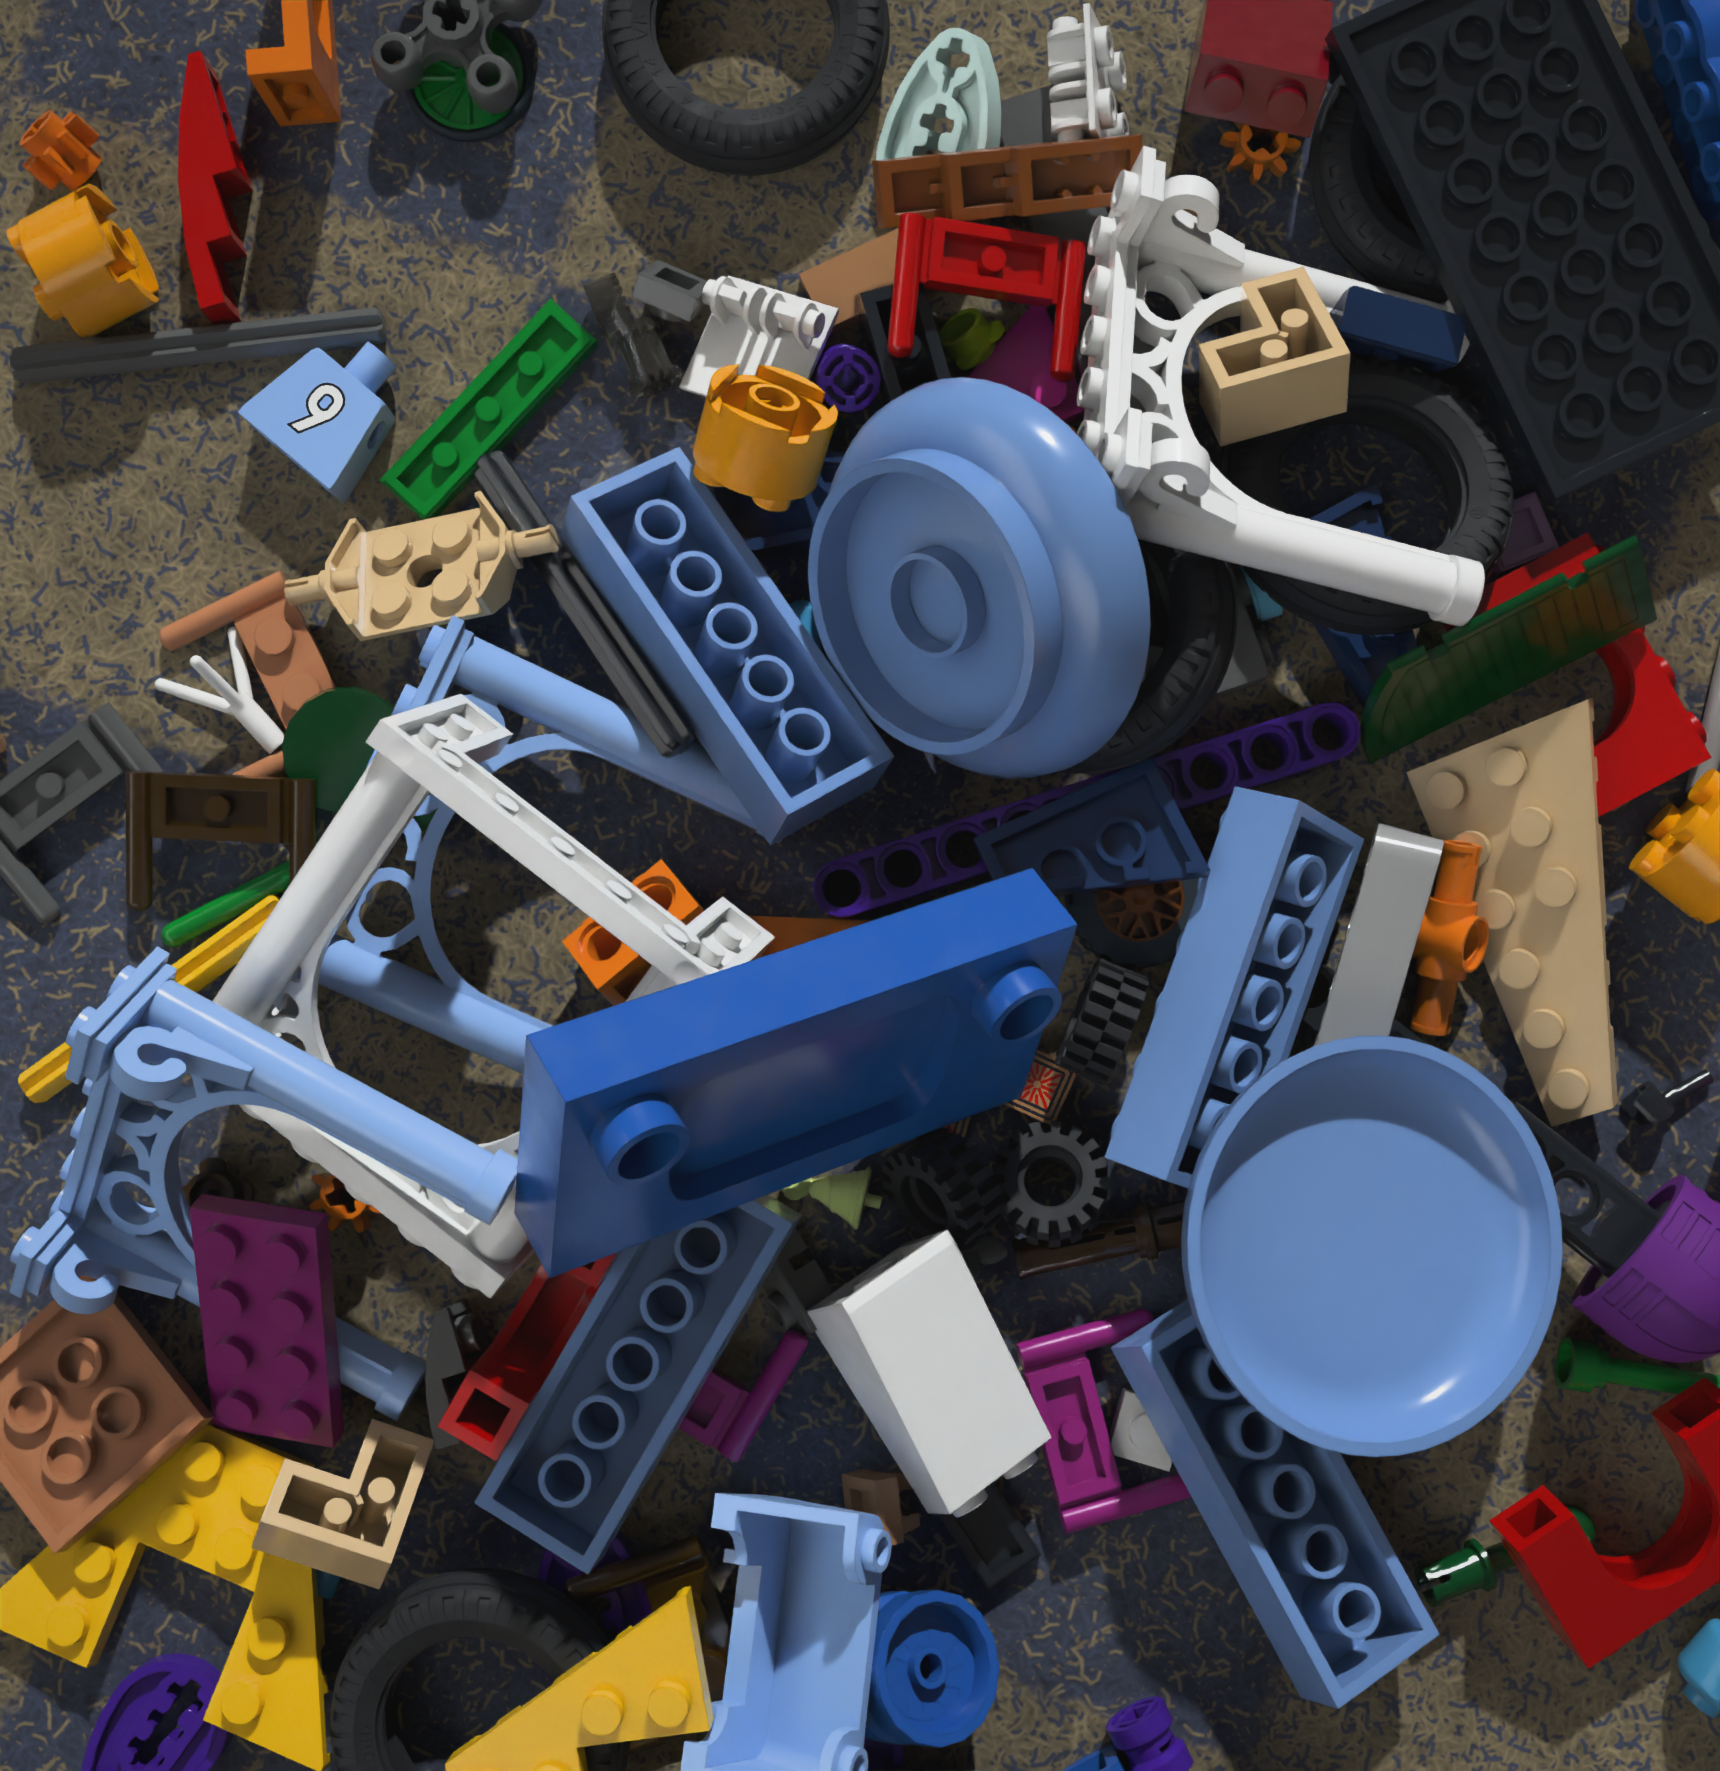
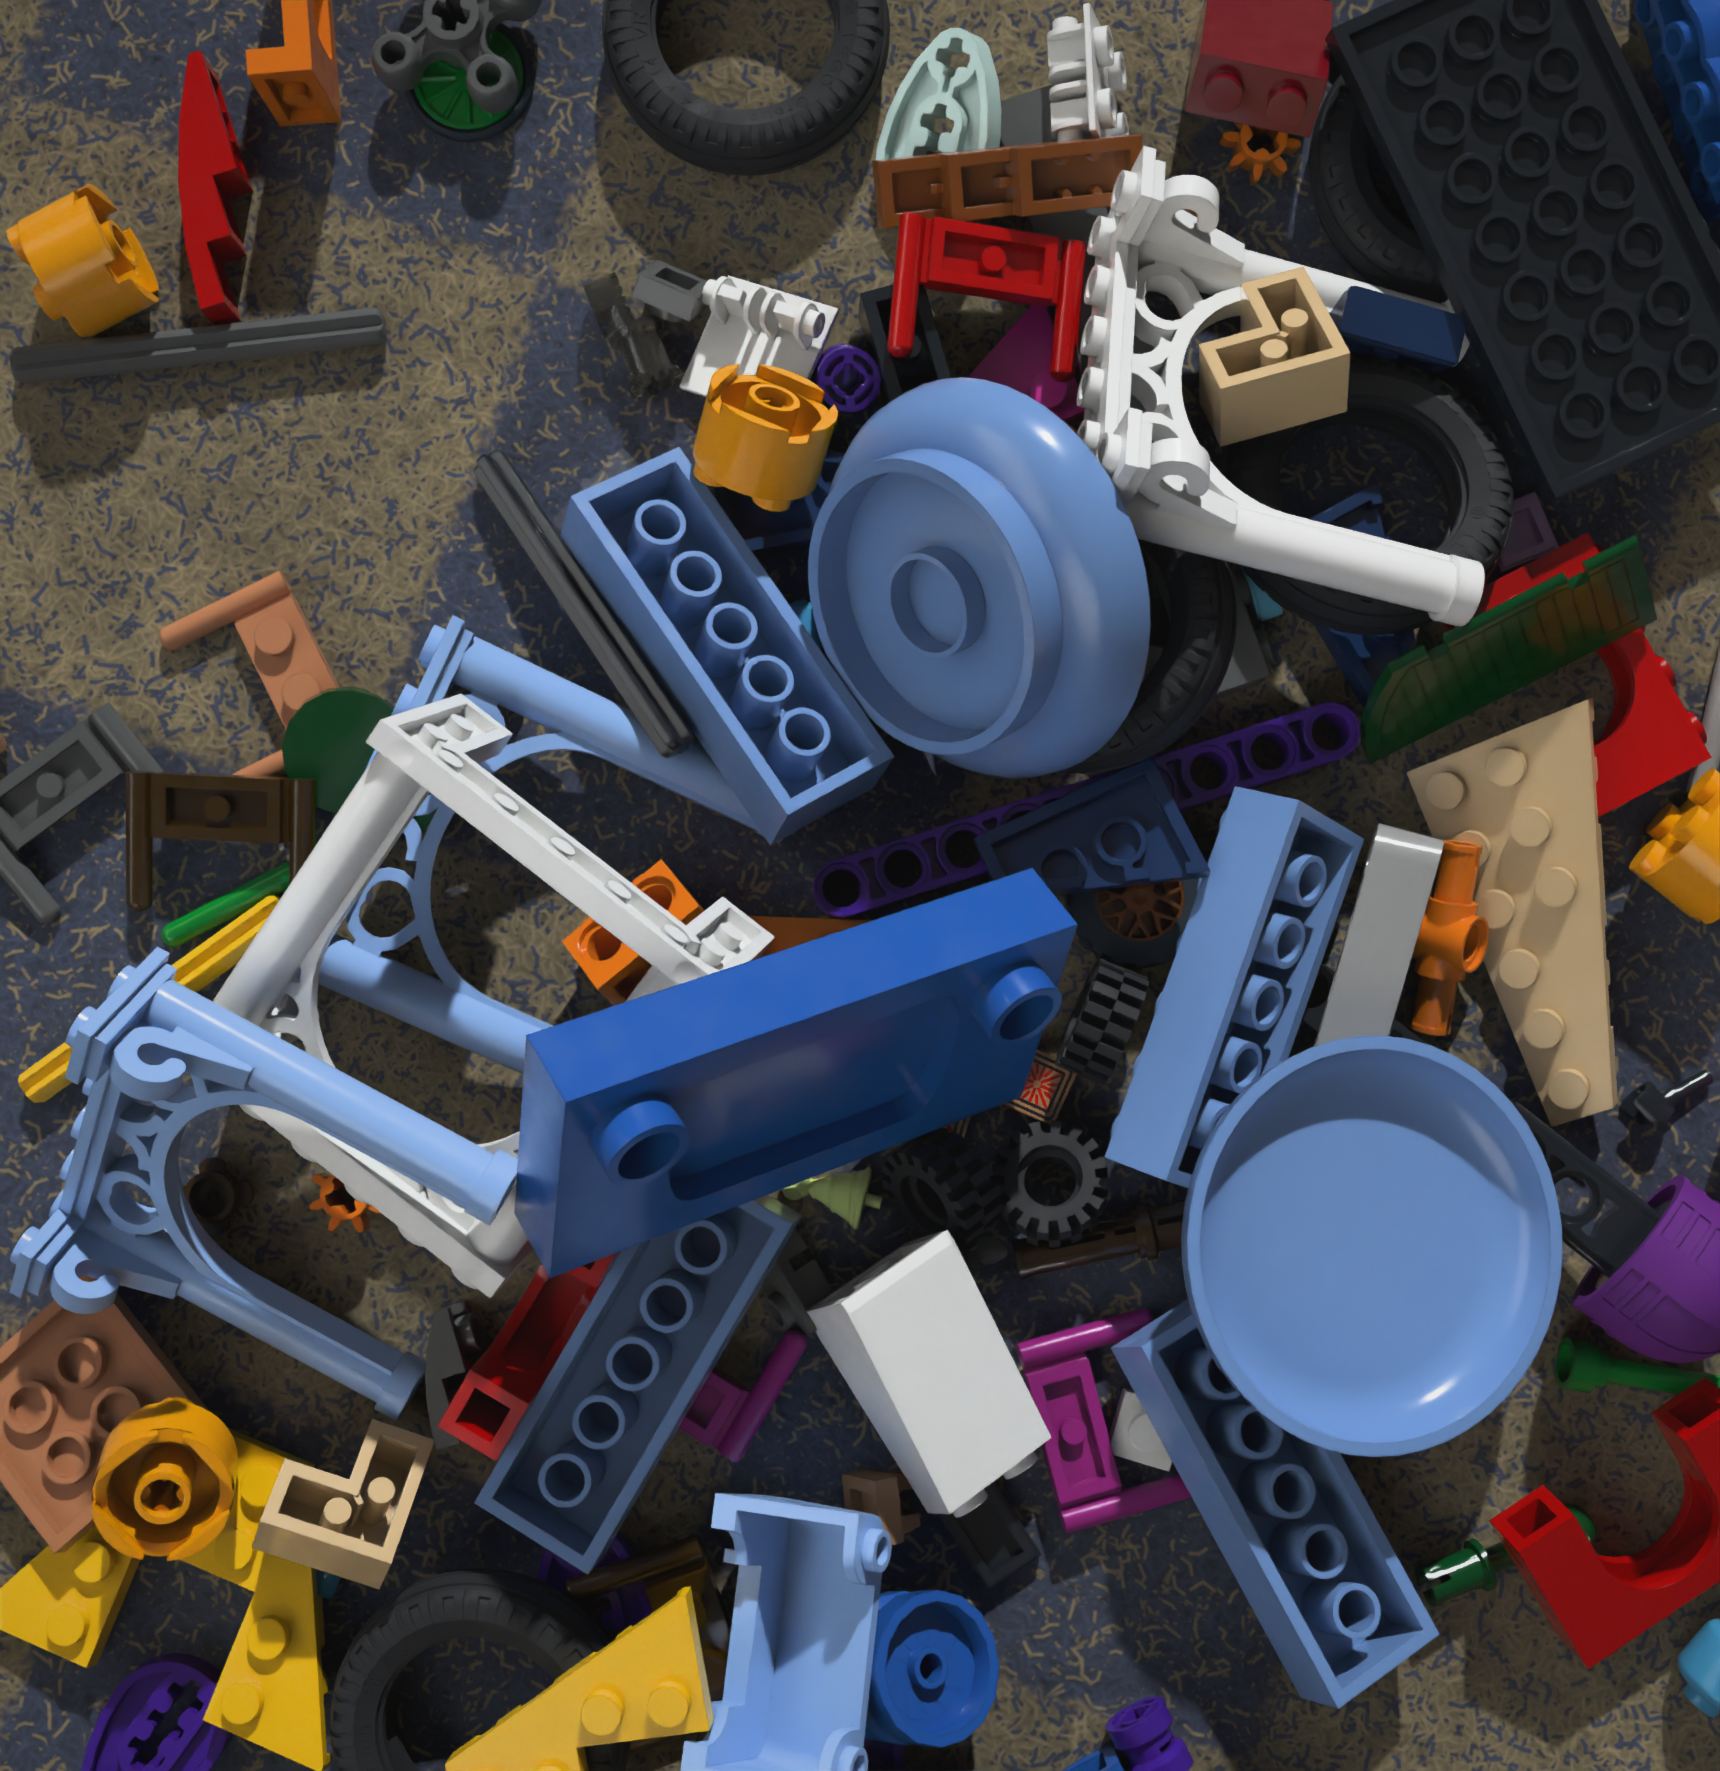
orange gear [19,110,102,191] -> none
white plant [154,627,285,755] -> none
magenta plate [189,1194,344,1448] -> none
light blue torso [238,341,397,504] -> none
tan plate [284,491,559,641] -> none
green tile [380,298,599,520] -> none
medium nougat tile [799,228,926,334] -> none
lime plate [939,308,1005,370] -> none
none -> light orange brick [92,1396,239,1561]

